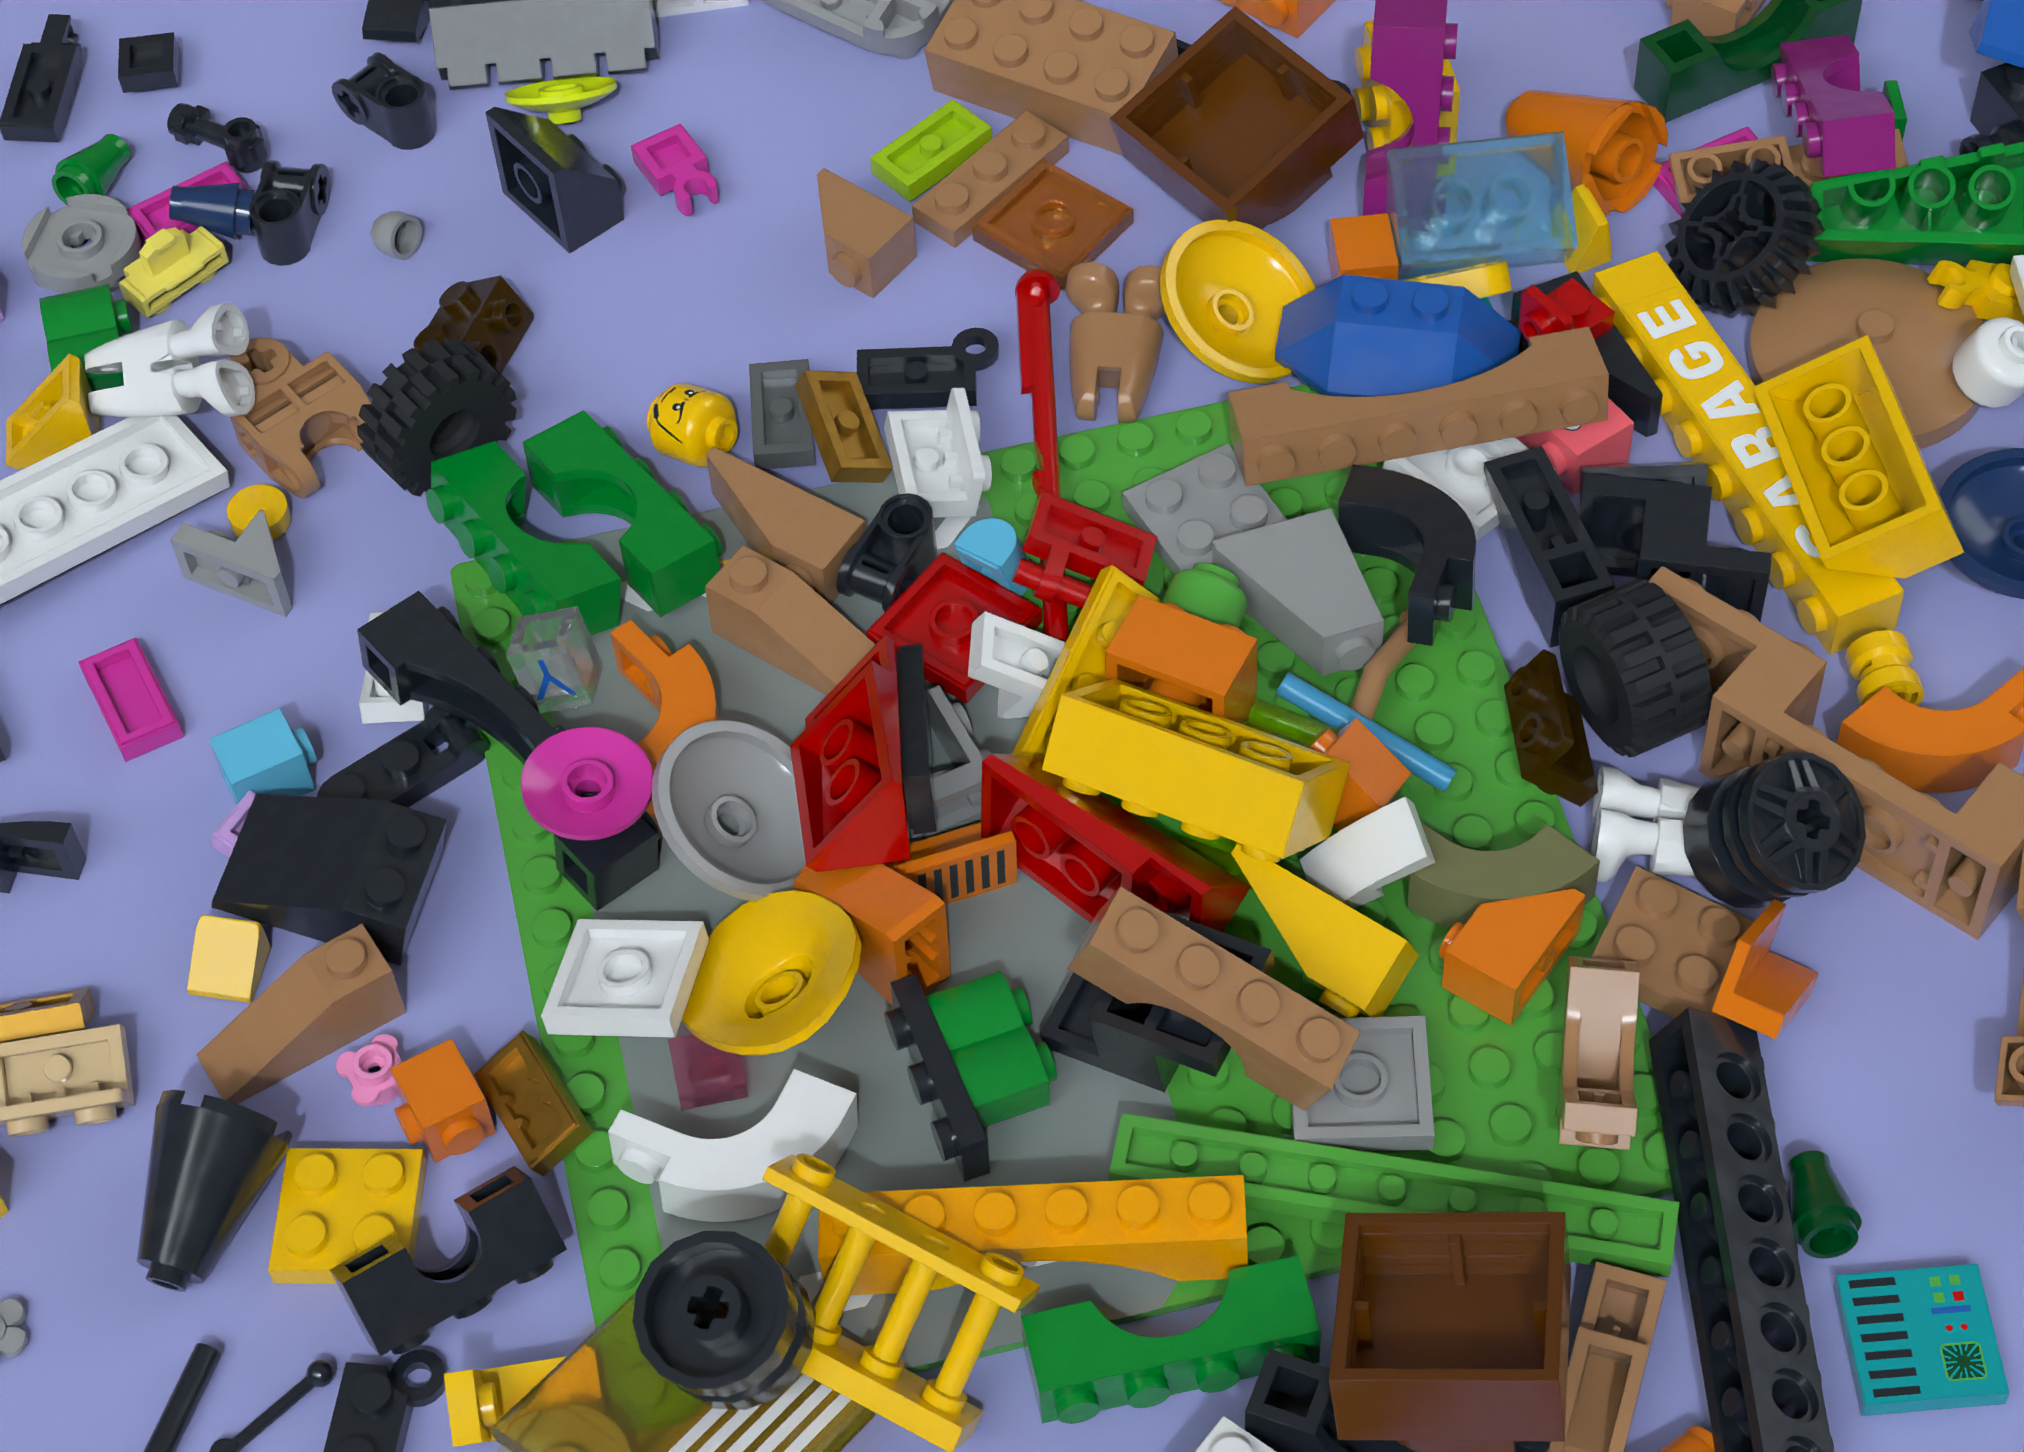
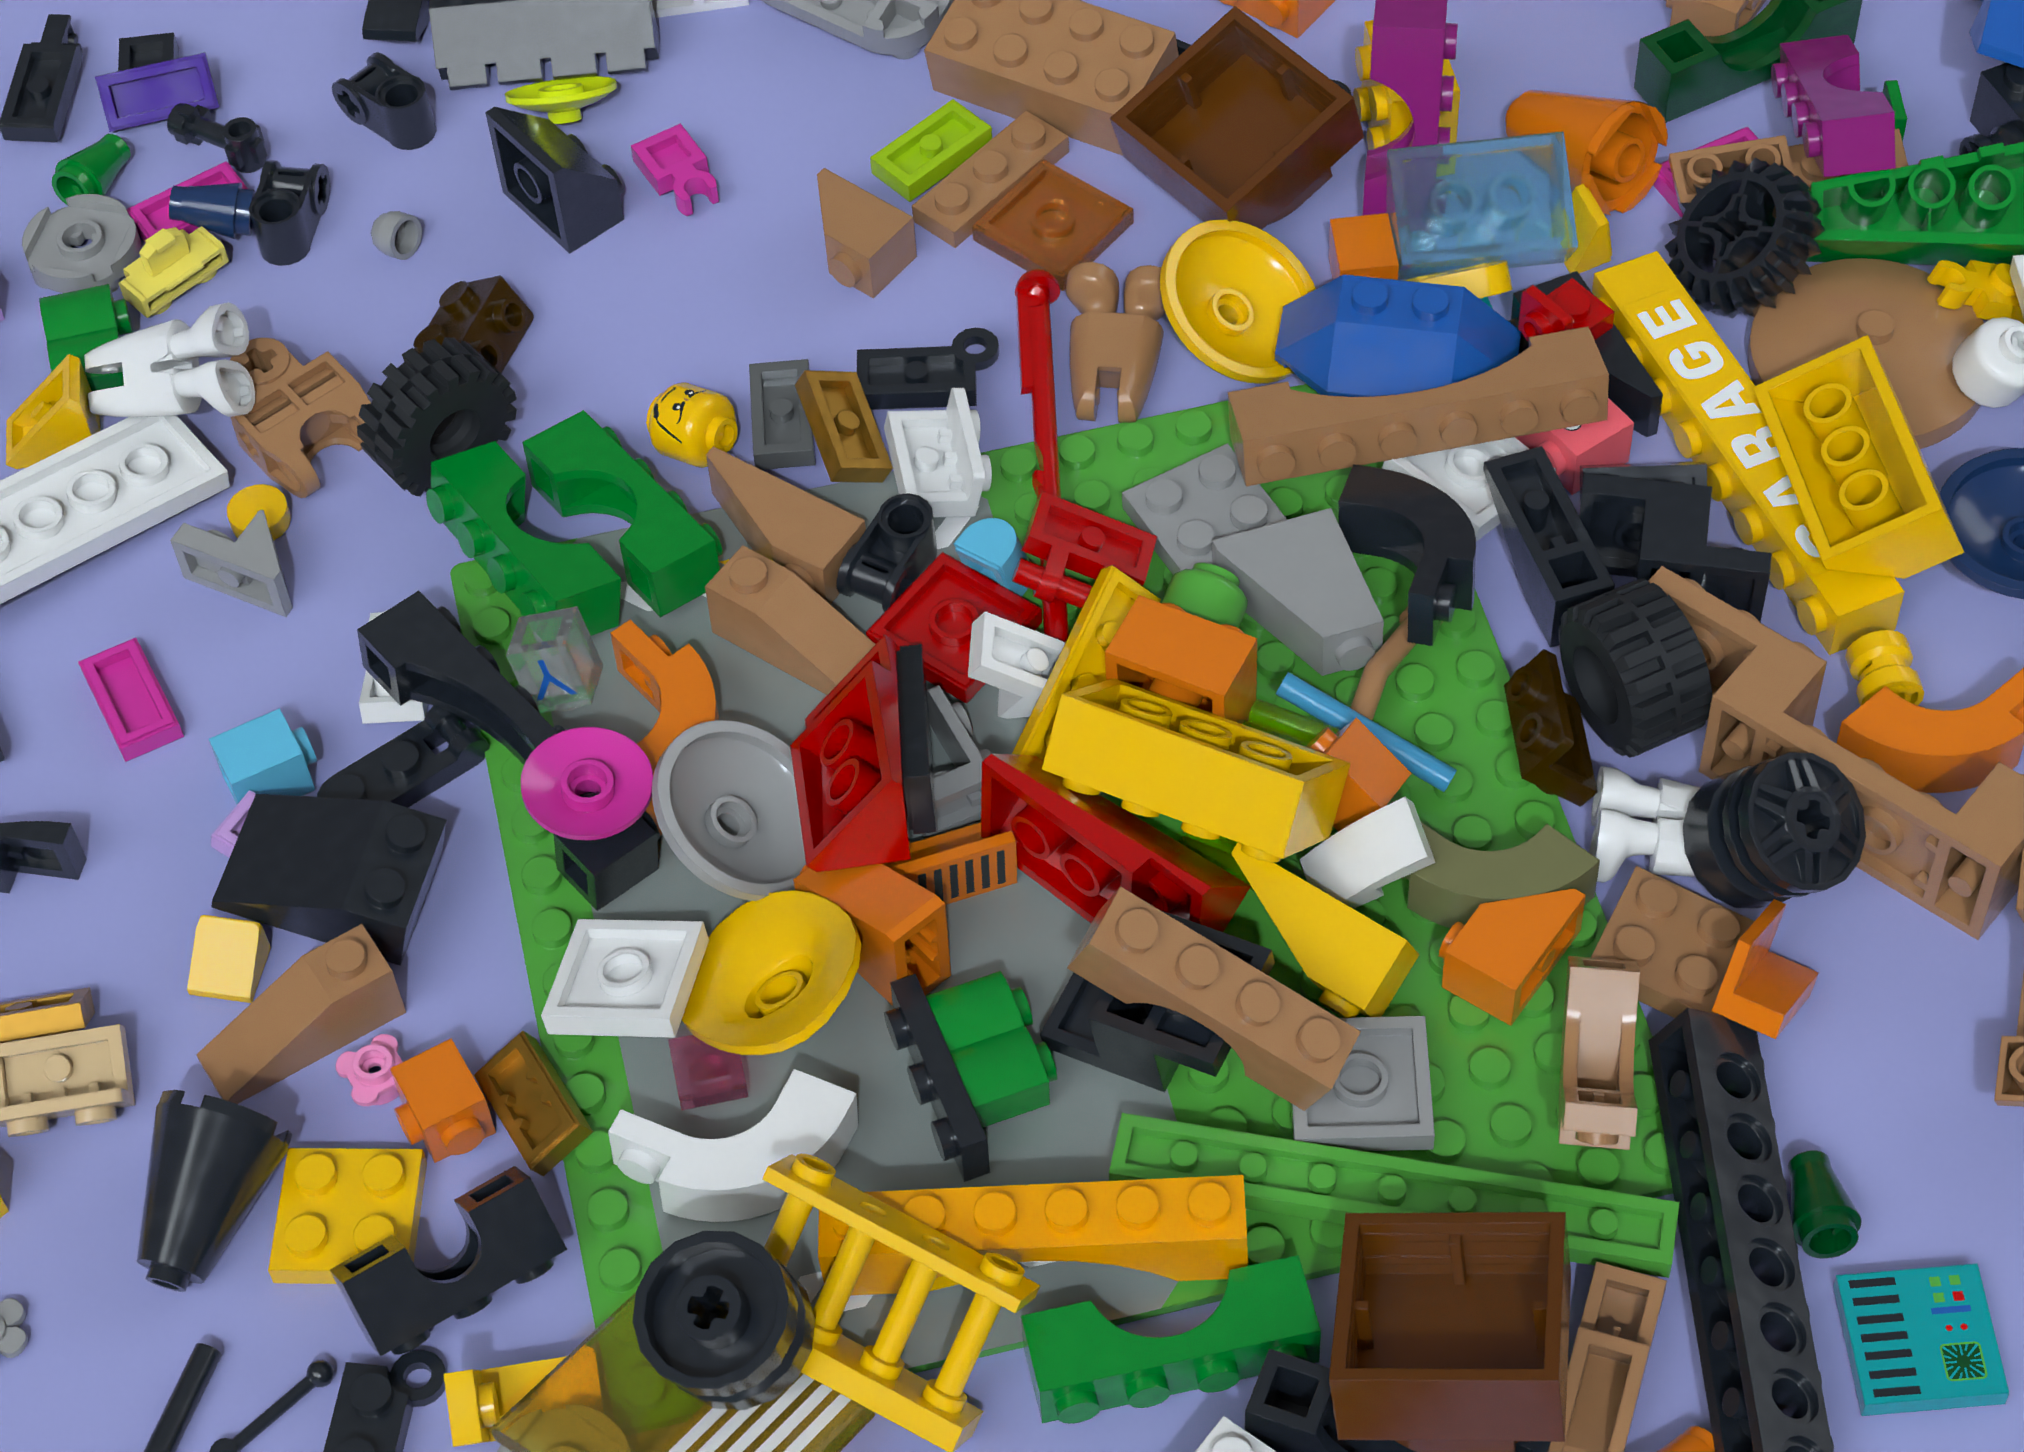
none -> dark purple tile [95,52,220,132]

